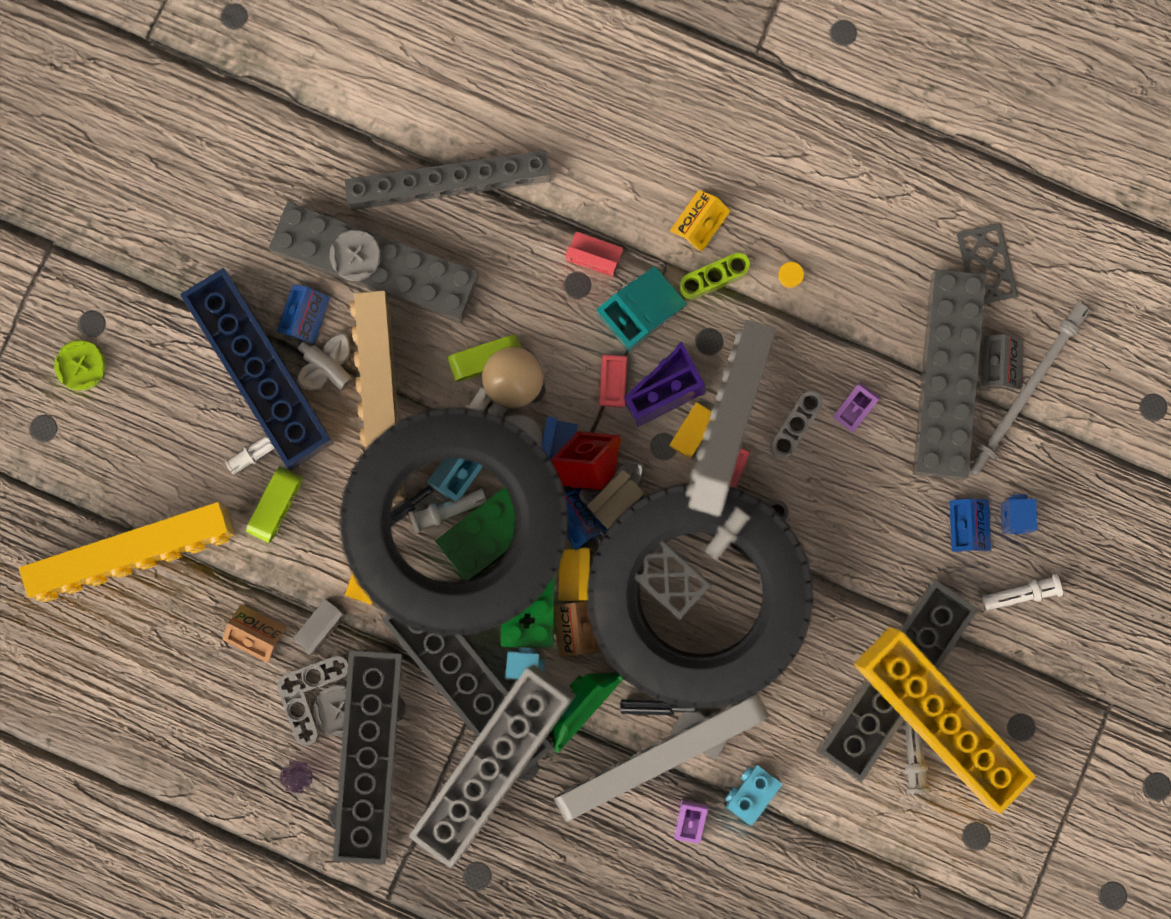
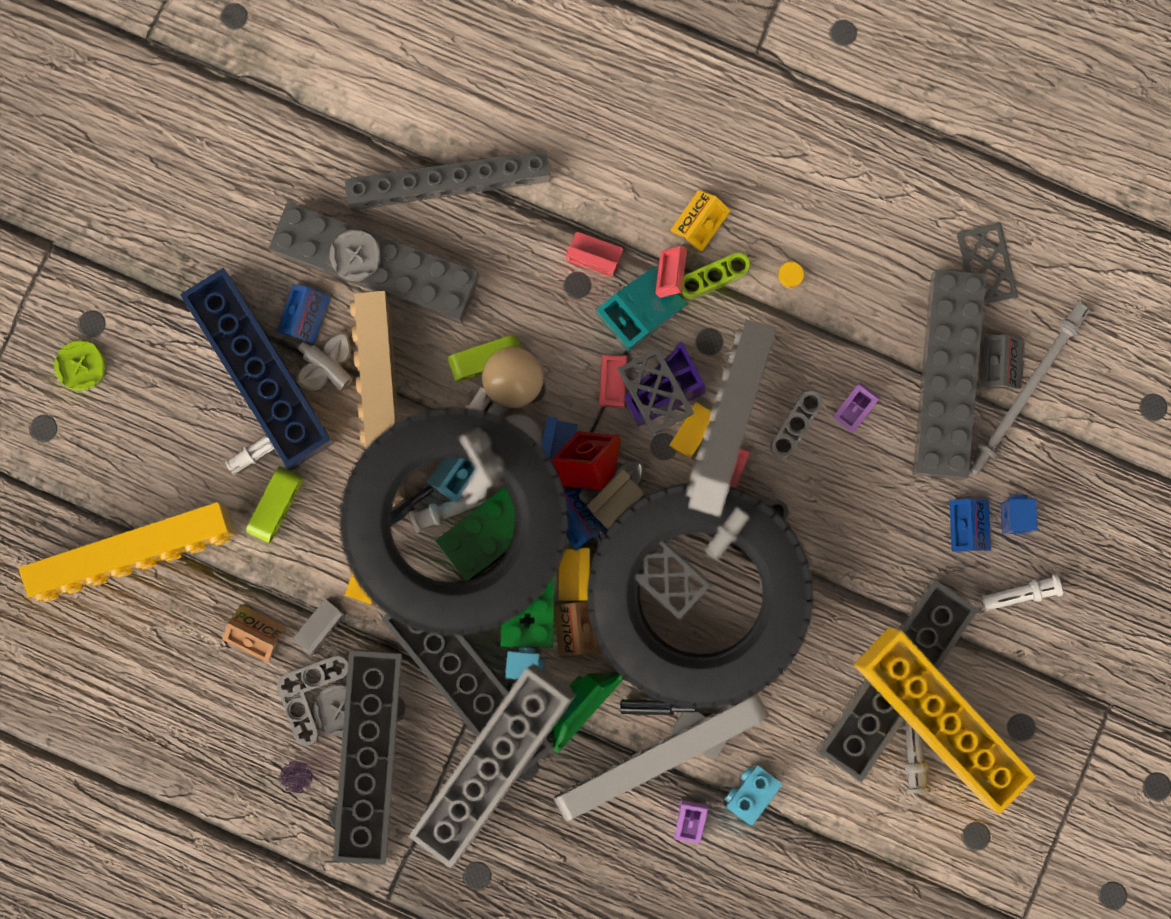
none -> light grey plate [461,428,505,503]
none -> dark grey window [617,347,694,435]
none -> coral tile [655,246,687,298]

